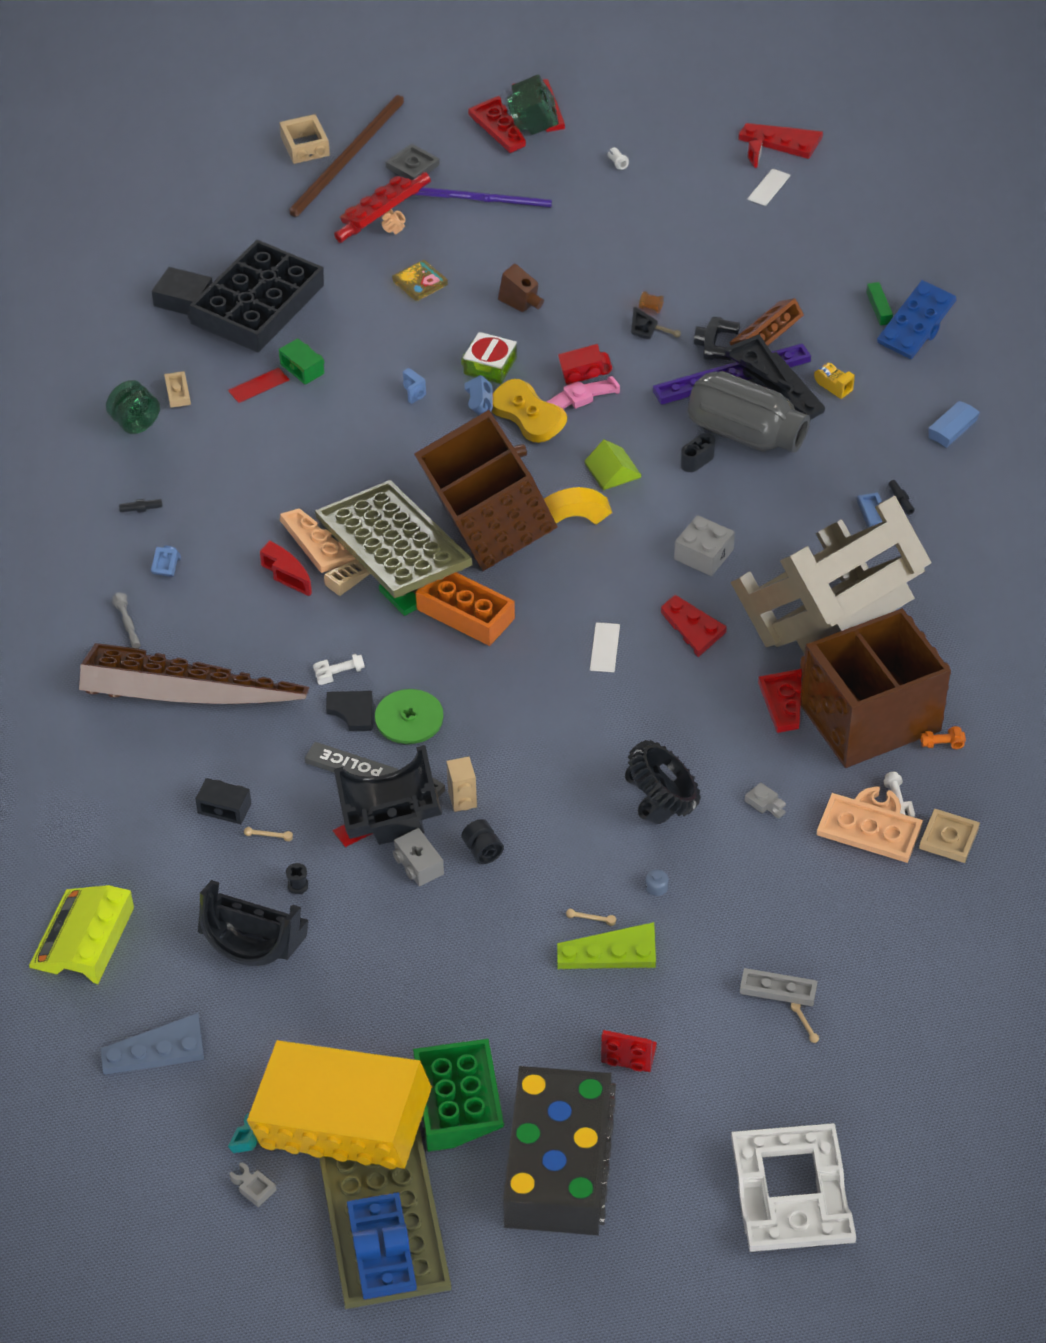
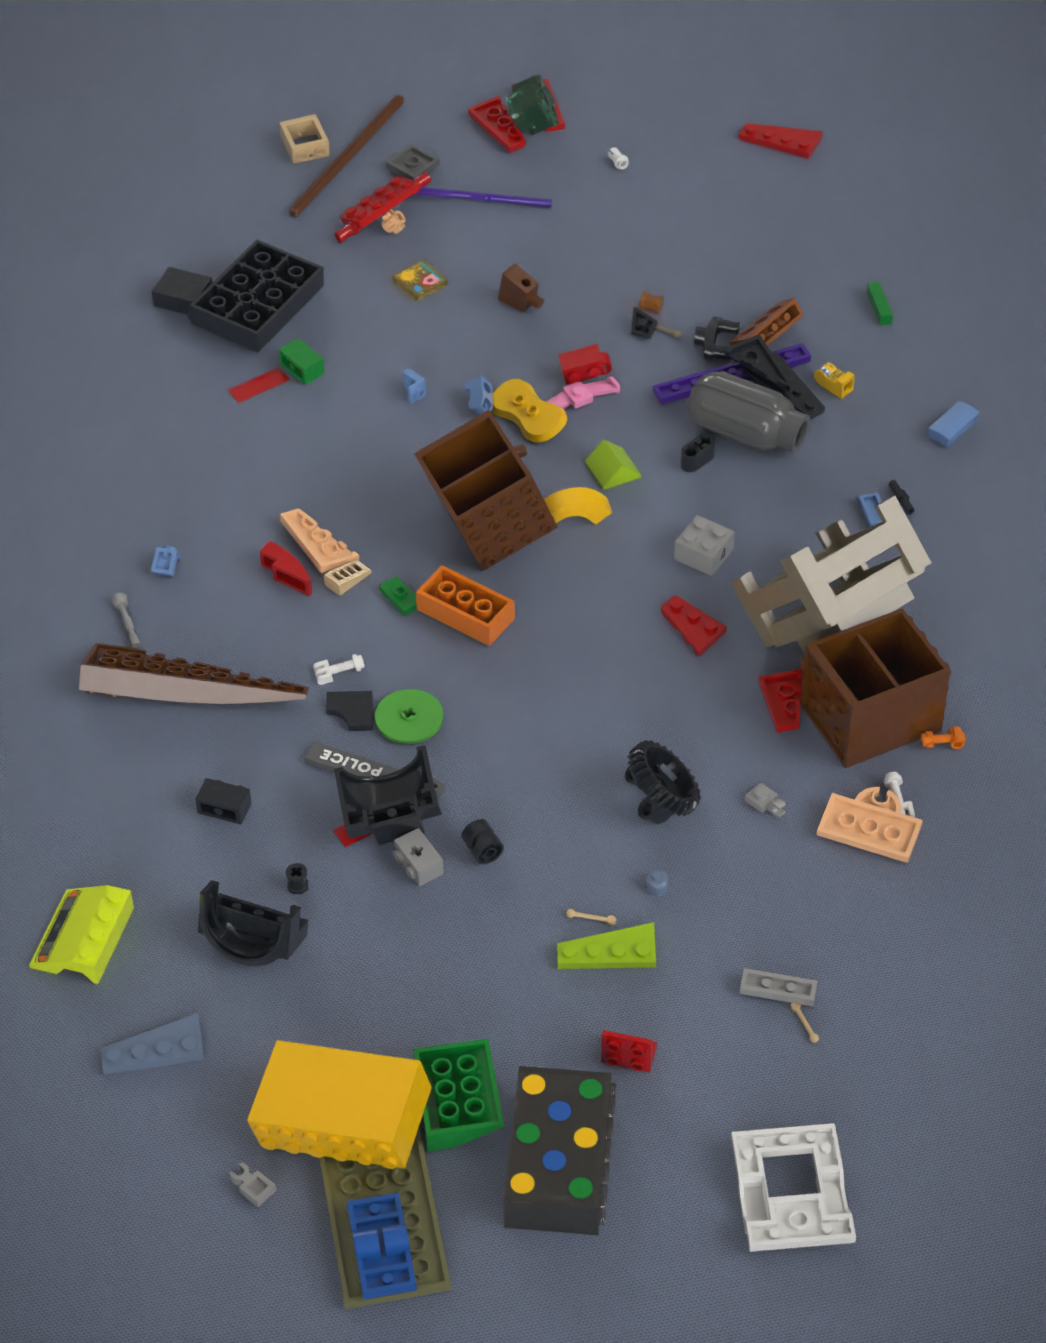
clear green wheel [106,380,160,434] -> none
black bar [119,499,163,513] -> none
tan plate [164,371,191,408] -> none
teal plate [228,1113,258,1153] -> none
tan hinge [244,827,293,841] -> none
olive plate [315,480,473,598] -> none
tan brick [446,757,477,812] -> none
piece [461,332,517,384] -> none
white sticker [590,622,620,672] -> none
red slope [747,139,762,168] -> none
white sticker [747,168,791,206] -> none
blue plate [877,280,957,360] -> none
tan plate [919,808,980,863] -> none

